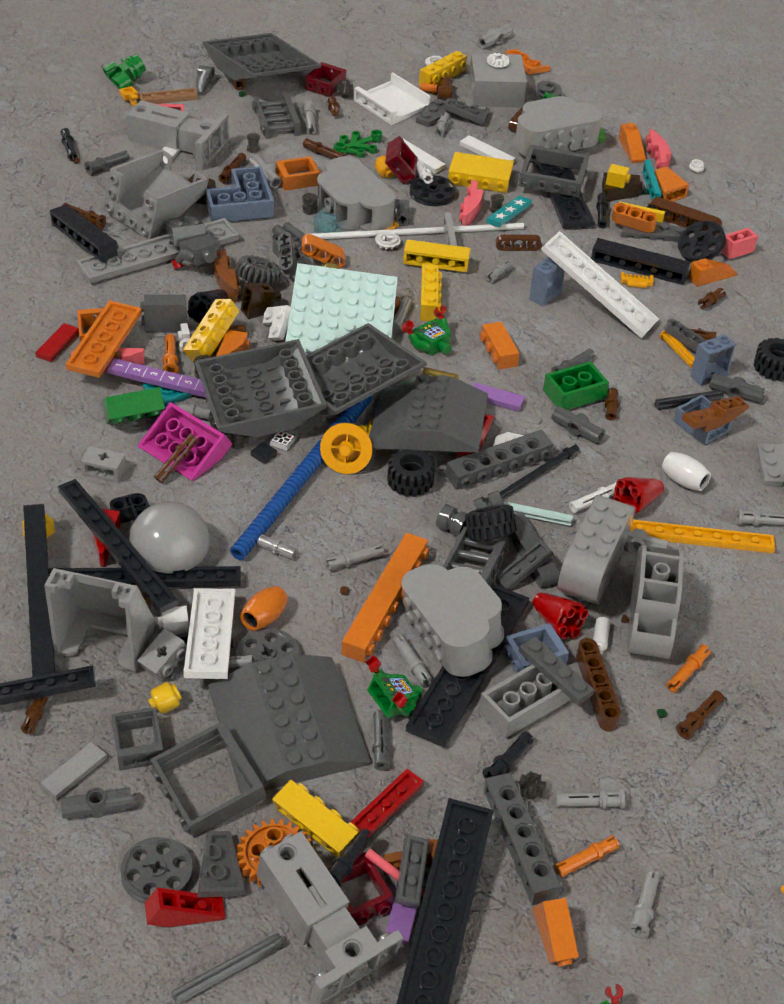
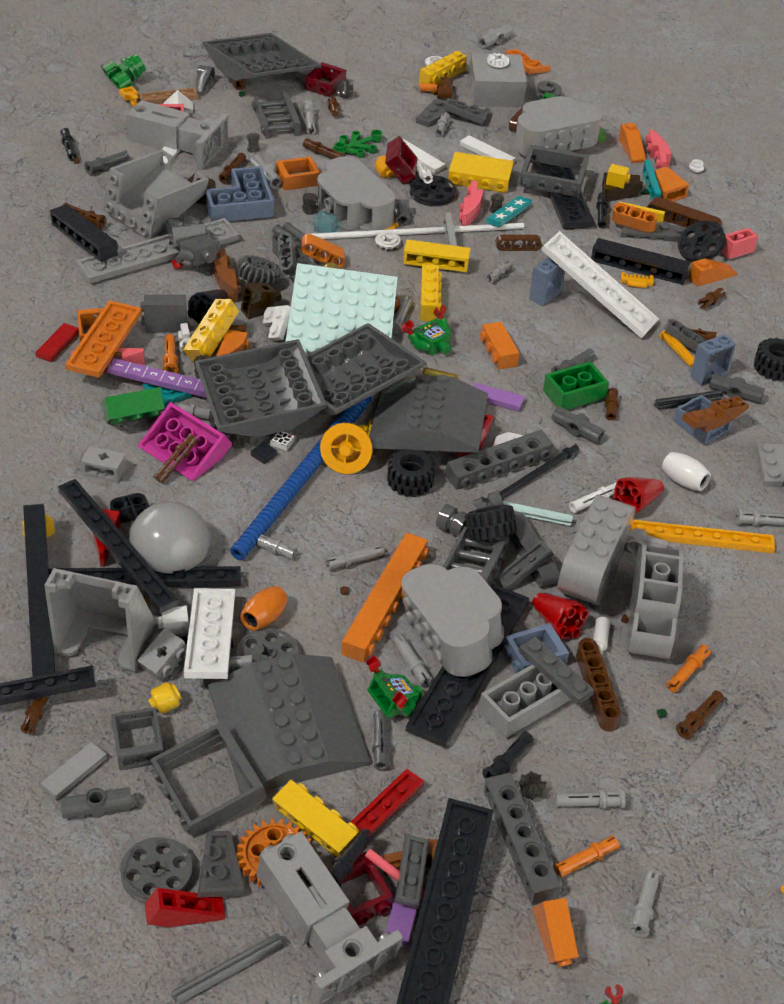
white panel [354,72,431,125] -> none
none -> white slope [164,90,193,113]

